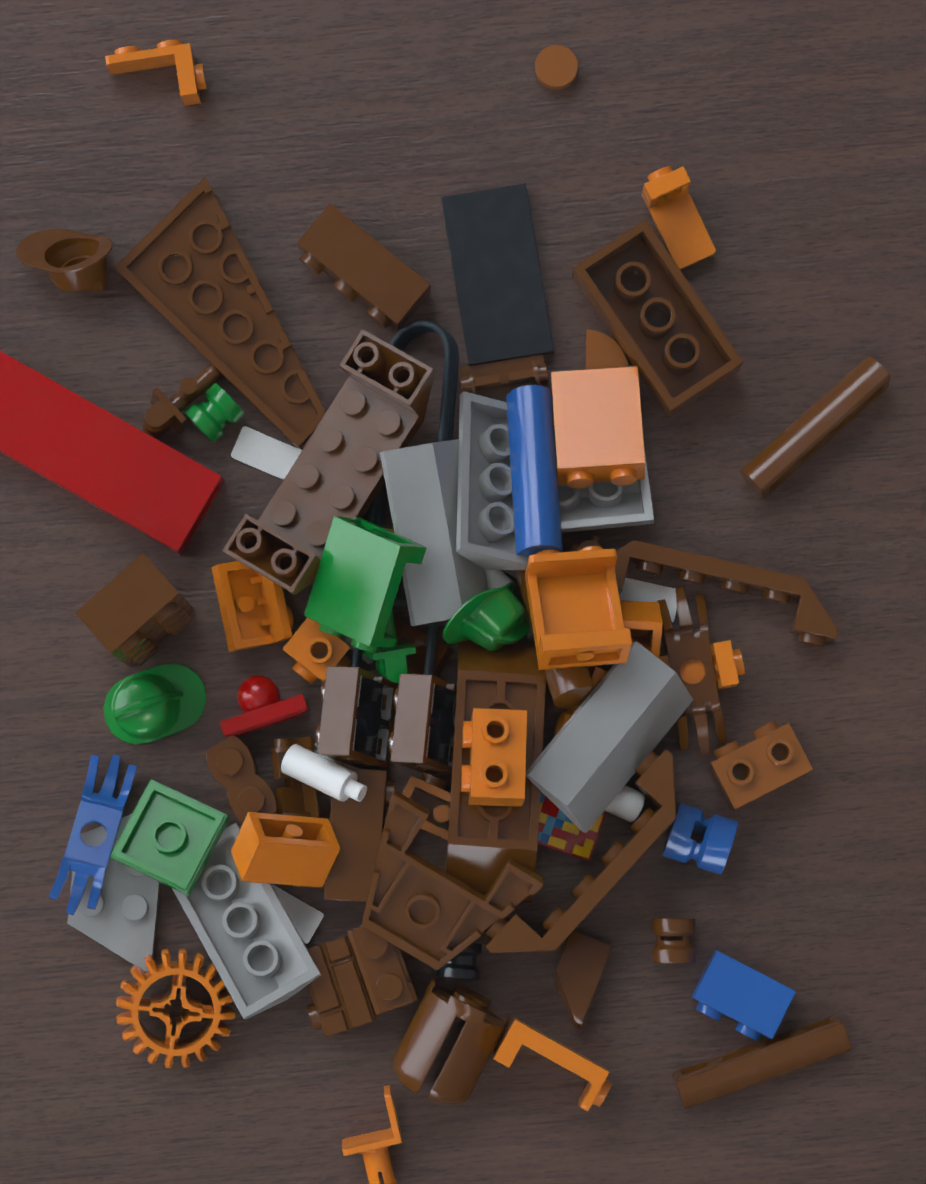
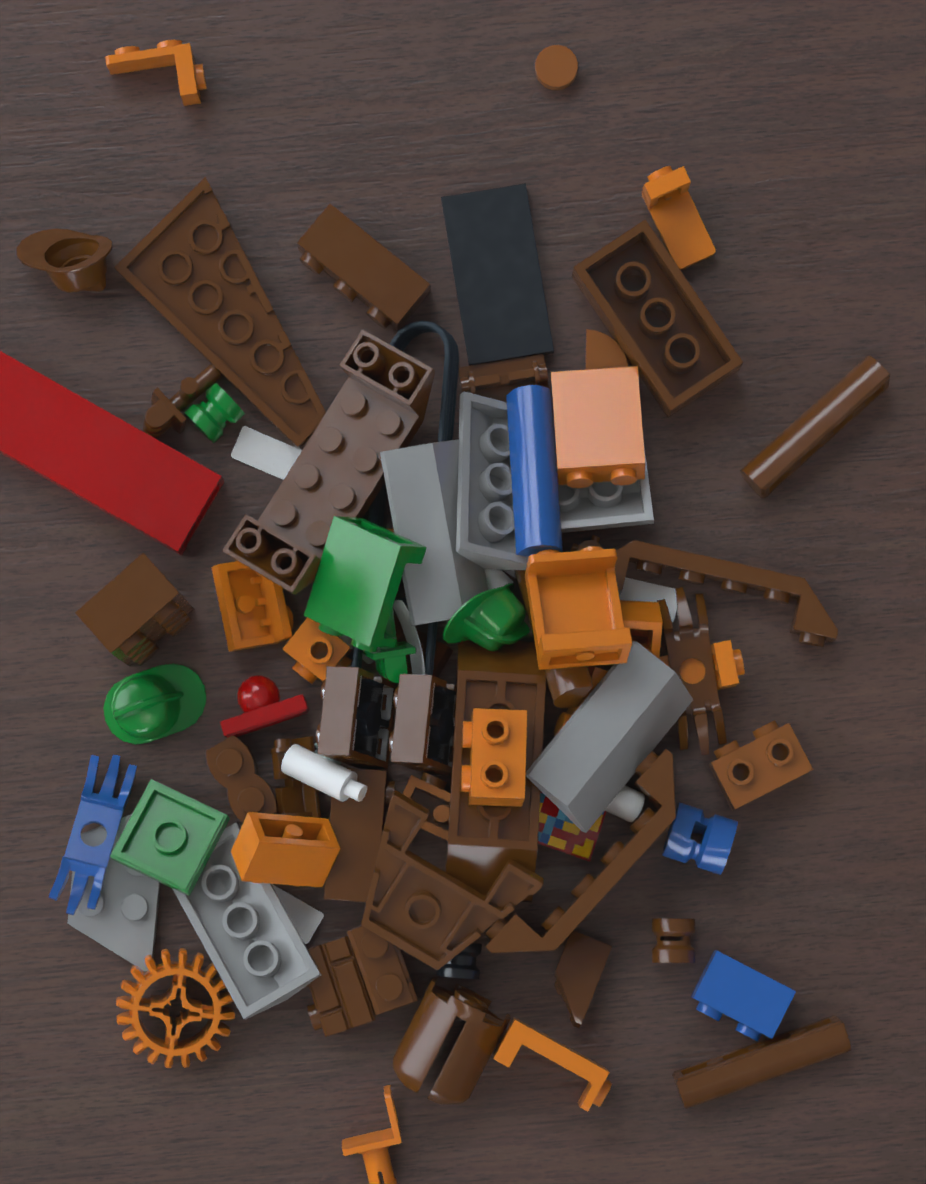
none -> white sticker [393,600,425,675]

